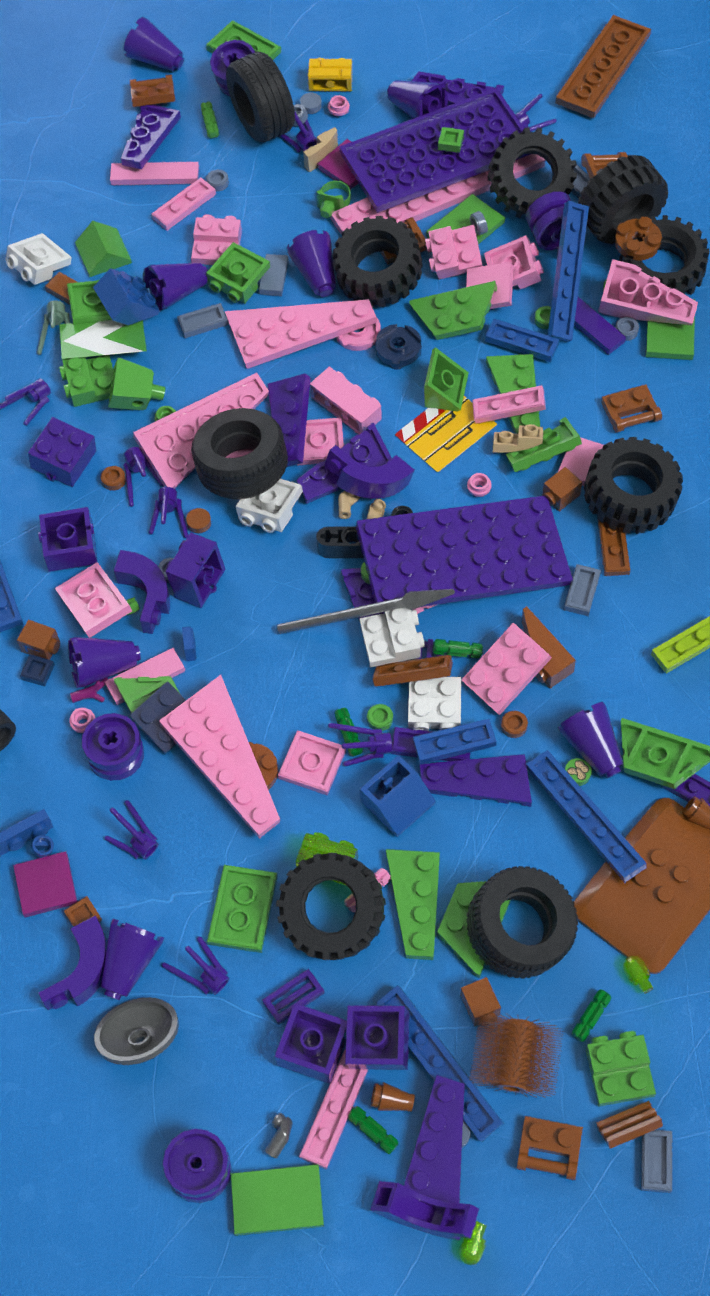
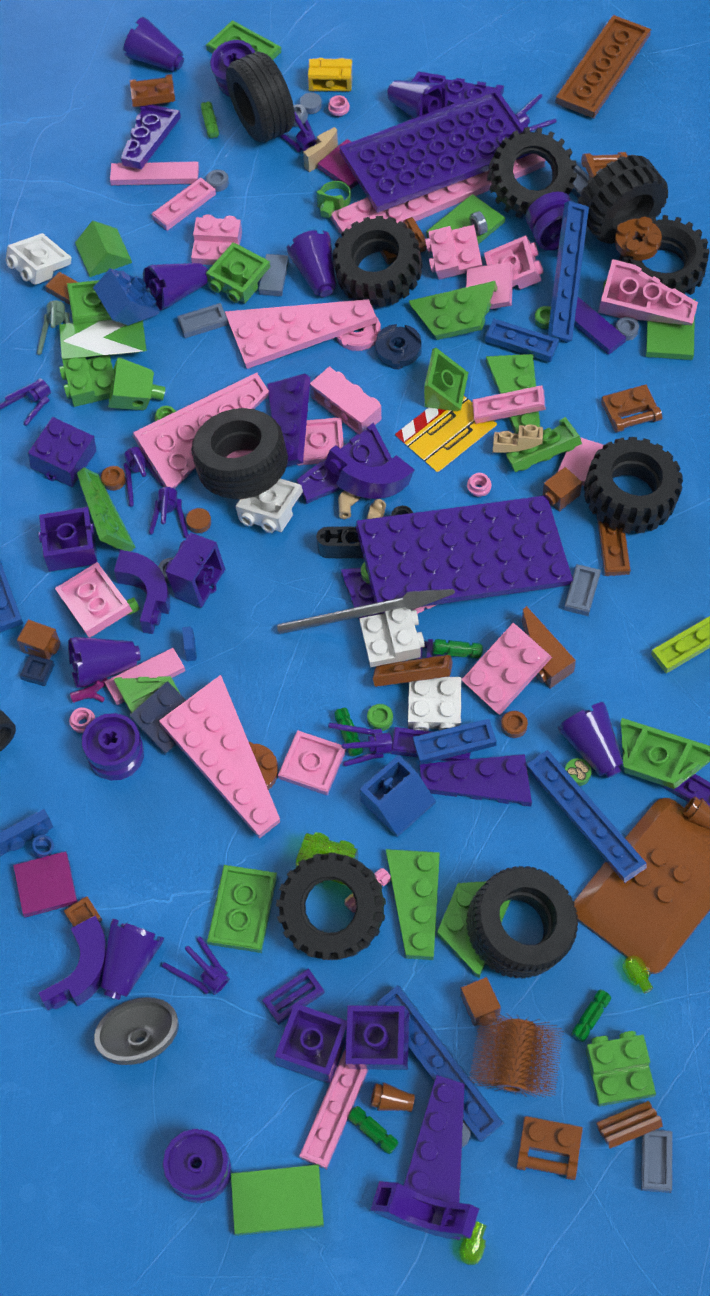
dark purple plant [105,800,159,859] -> none
flat silver arm [265,1113,293,1159] -> none
bright green plate [438,127,464,153] -> none
none -> bright green wing [77,467,136,551]

